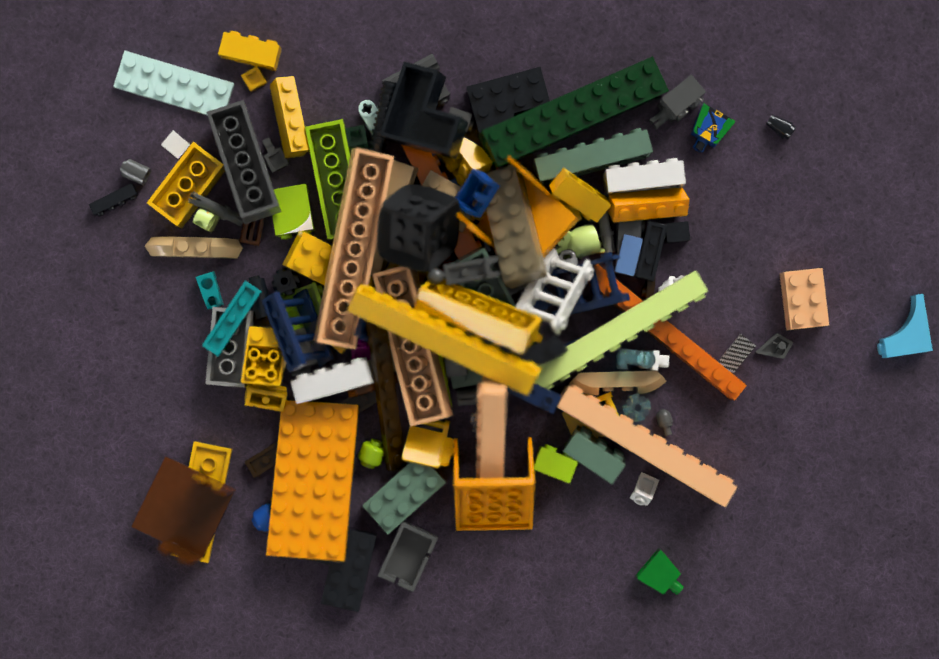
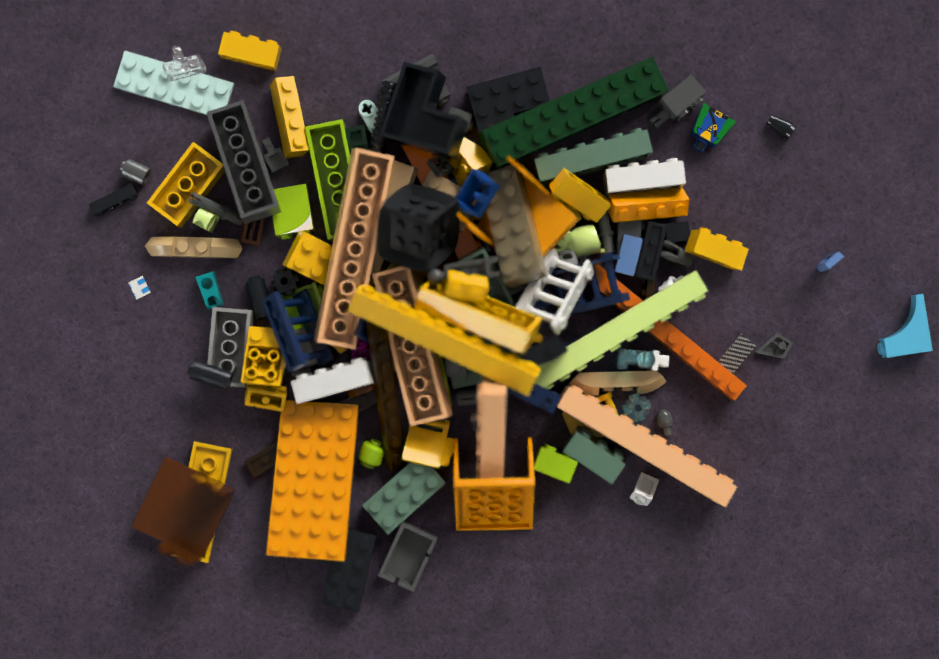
white sticker [161,131,190,159] -> none
teal plate [202,281,262,356] -> none
yellow tile [241,66,267,92] -> none
blue head [252,503,271,532] -> none
green torso [635,548,684,595] -> none
light nougat brick [780,268,829,330] -> none
none -> white sticker [129,276,151,300]
none -> clear plate [163,46,206,82]
none -> black brick [187,360,234,391]
none -> dark grey tile [427,156,454,178]
none -> yellow brick [444,270,489,305]
none -> dark grey hinge [660,240,694,269]
none -> yellow brick [685,227,749,271]
none -> medium blue tile [816,251,844,272]

